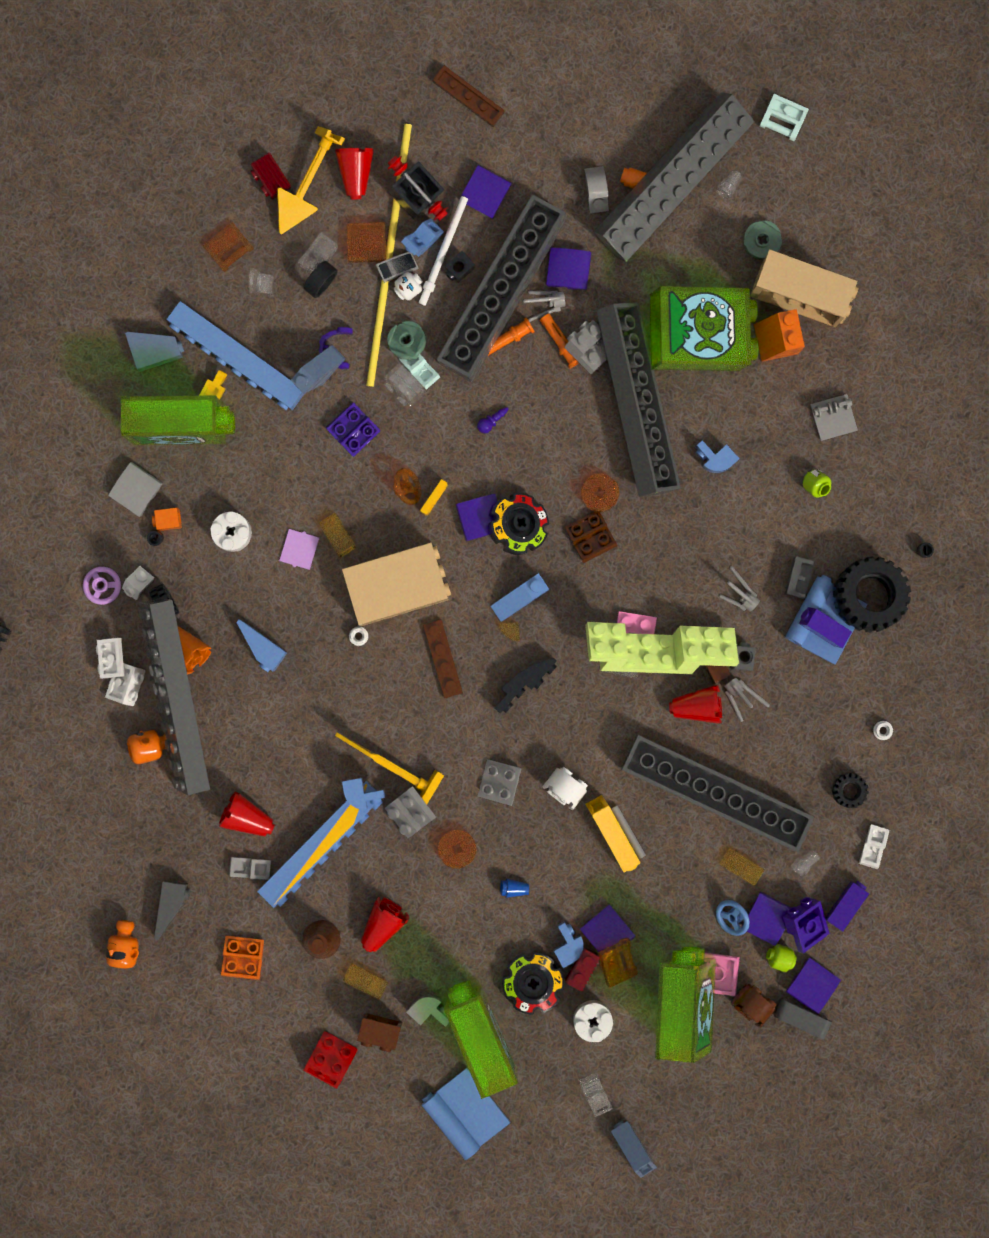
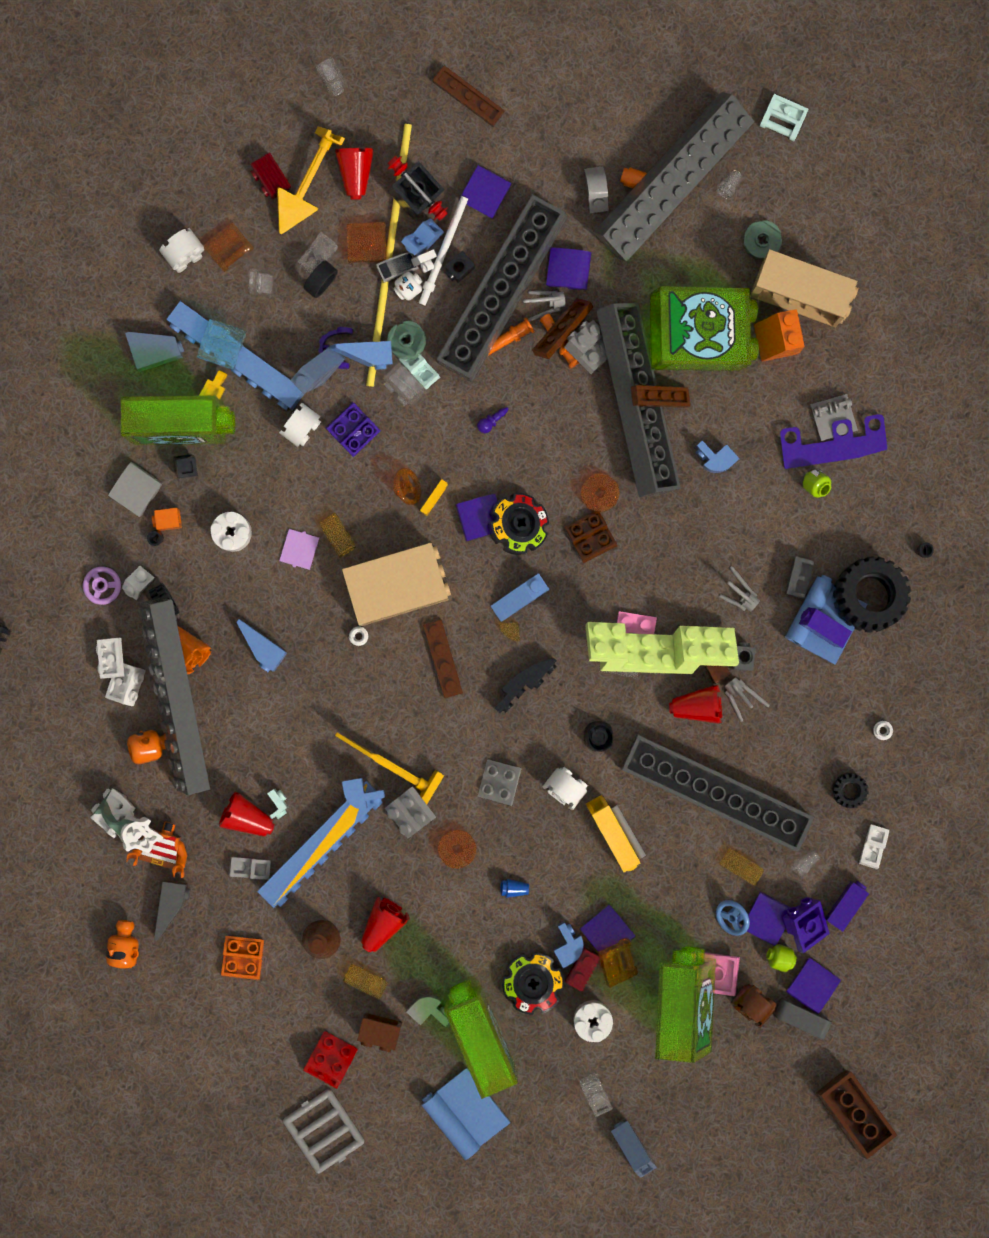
none -> white hips [90,788,163,853]
none -> torso [126,821,187,878]
none -> white brick [159,228,204,273]
none -> black brick [173,454,198,479]
none -> clear light blue slope [197,318,246,370]
none -> light aqua bracket [267,789,288,819]
none -> white brick [279,403,321,447]
none -> light grey bar [283,1089,364,1174]
none -> clear brick [315,57,346,96]
none -> medium blue slope [330,341,393,370]
none -> white tile [411,250,437,273]
none -> reddish brown plate [532,298,593,359]
none -> black hair [584,721,613,752]
none -> reddish brown plate [631,385,690,408]
none -> dark purple piece [780,414,887,469]
none -> reddish brown brick [816,1070,897,1159]

